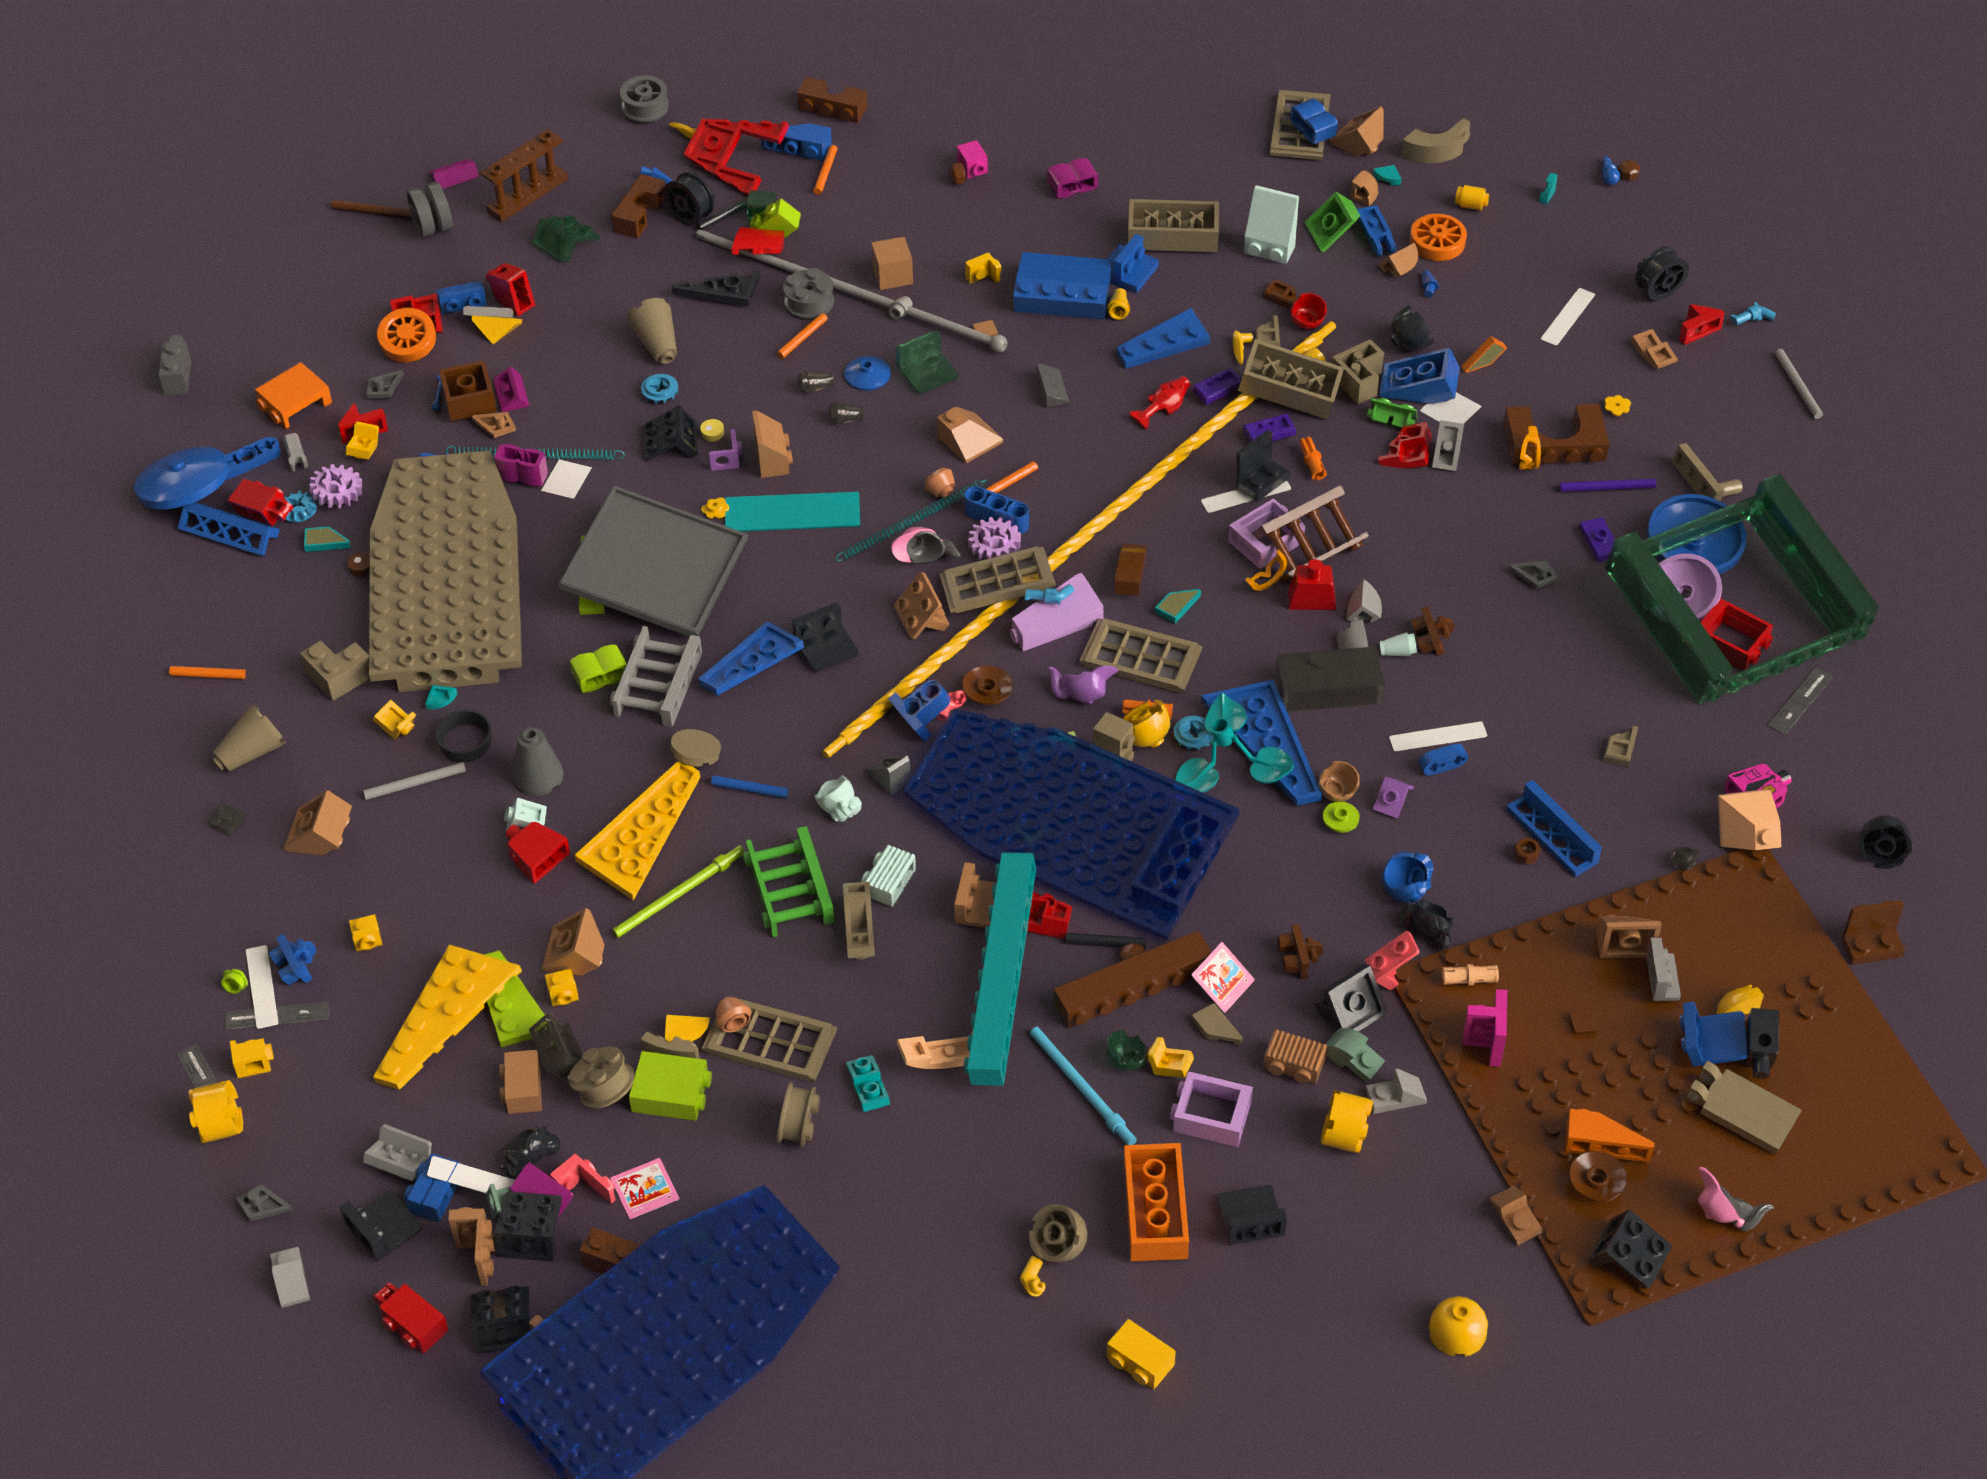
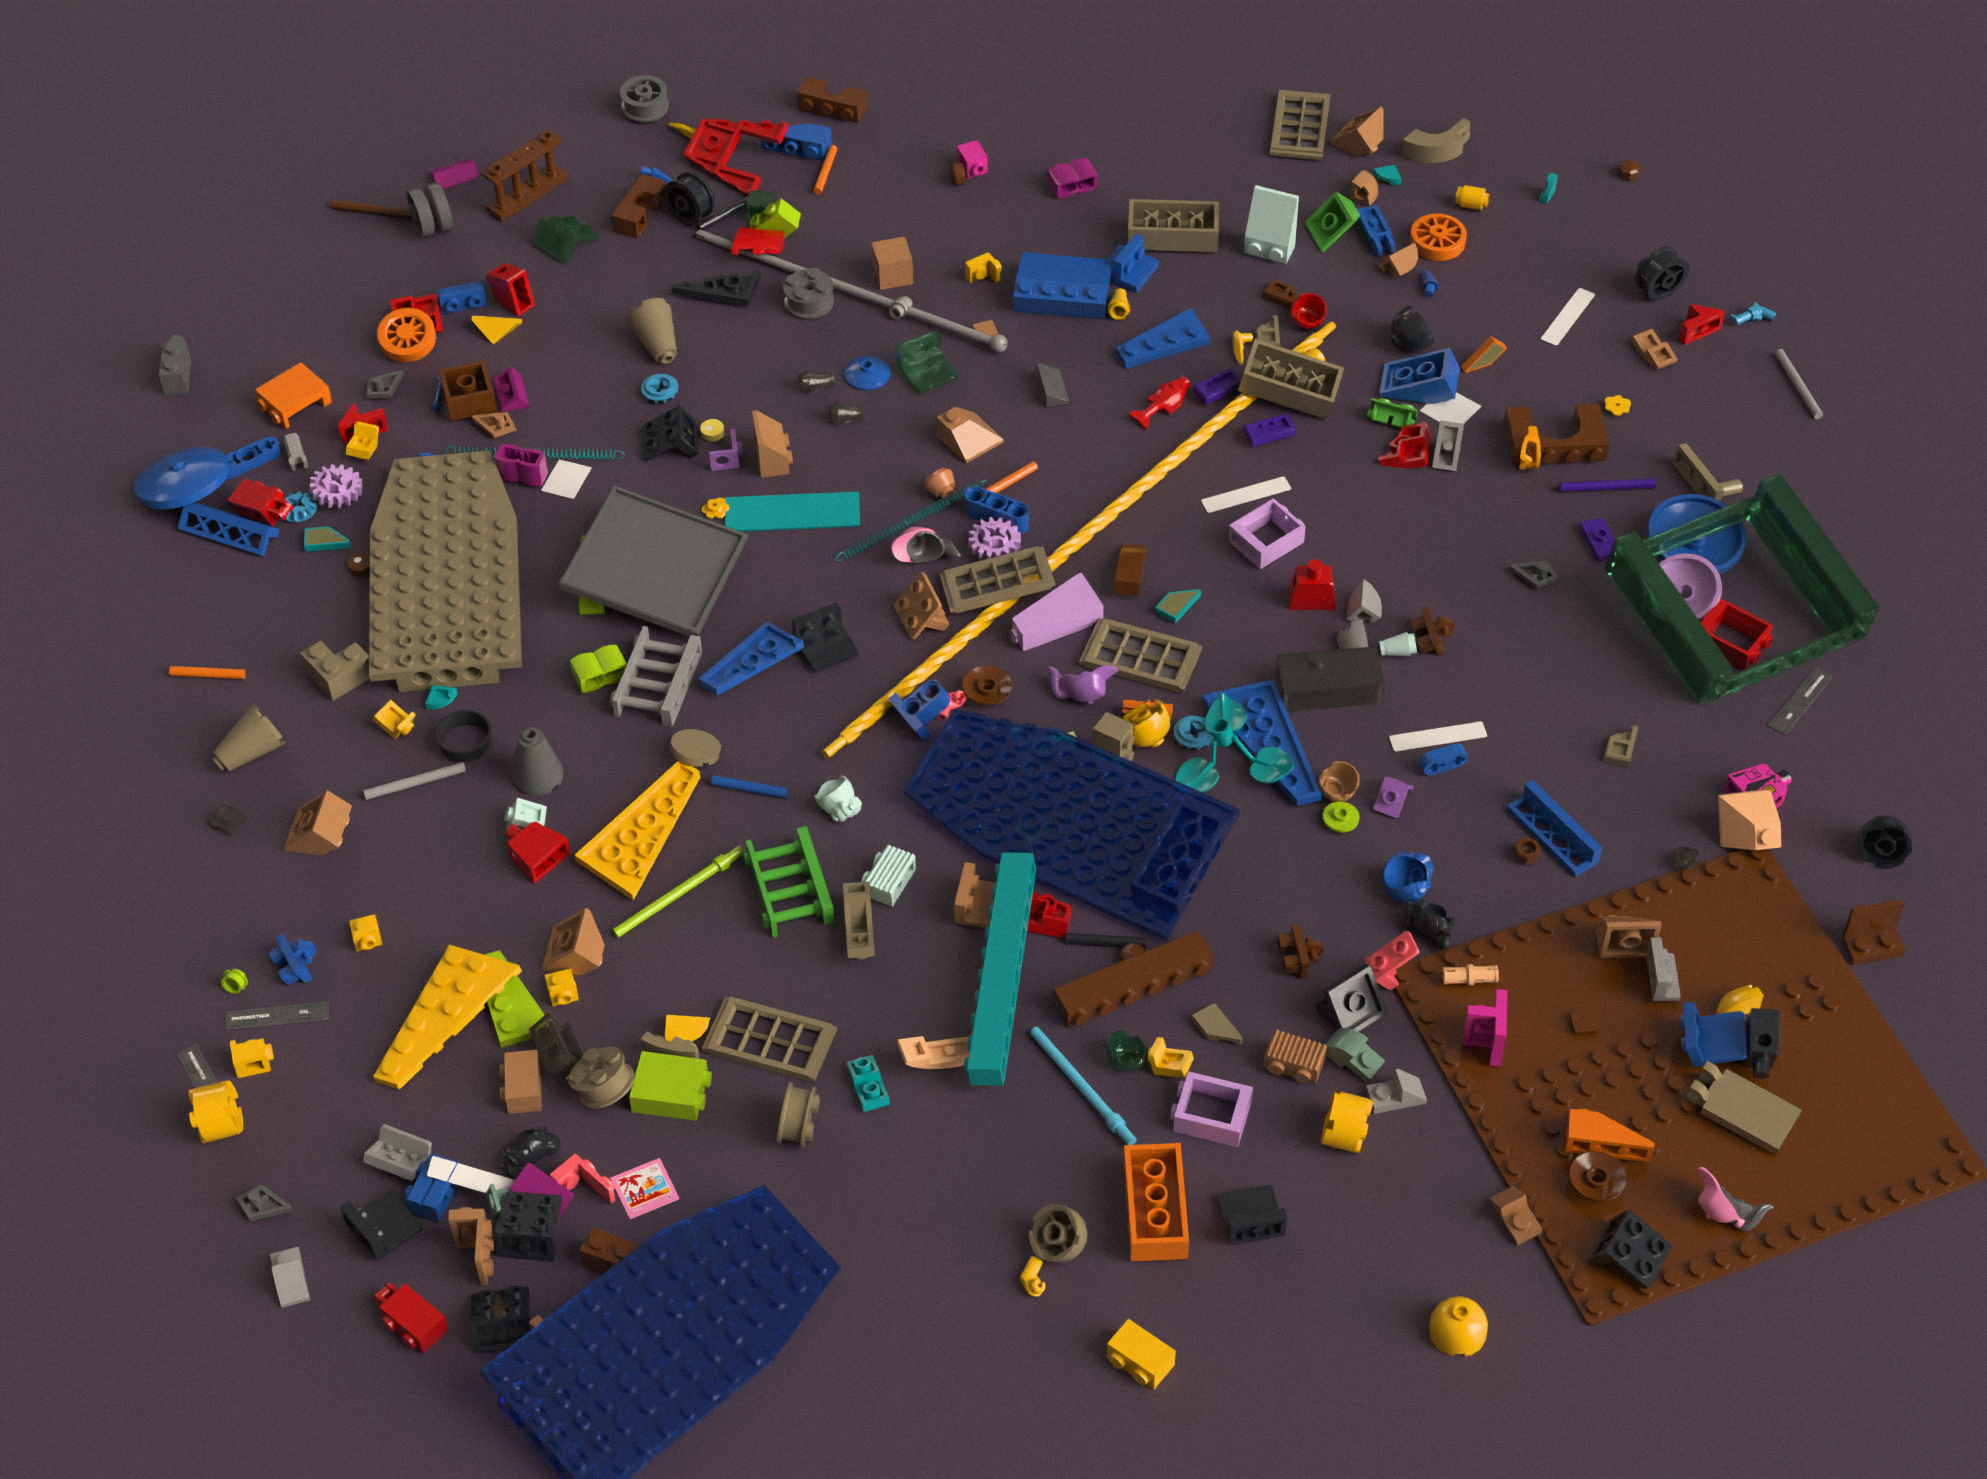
white sticker [246,945,278,1029] -> none
light grey tile [463,306,513,318] -> none
nougat cone [716,997,752,1032] -> none
orange bar [777,313,828,359] -> none
dark grey slope [866,756,911,796] -> none
dark azure piece [1025,584,1074,605] -> none
sticker [1192,942,1255,1013] -> none
black bracket [1236,430,1290,502] -> none
light orange helmet [1245,550,1287,591] -> none
reddish brown fence [1254,485,1369,583] -> none
blue brick [1290,98,1338,144] -> none
orange axle [1299,436,1327,480] -> none
dark tan brick [1332,339,1384,404] -> none
blue bar [1601,155,1620,185] -> none

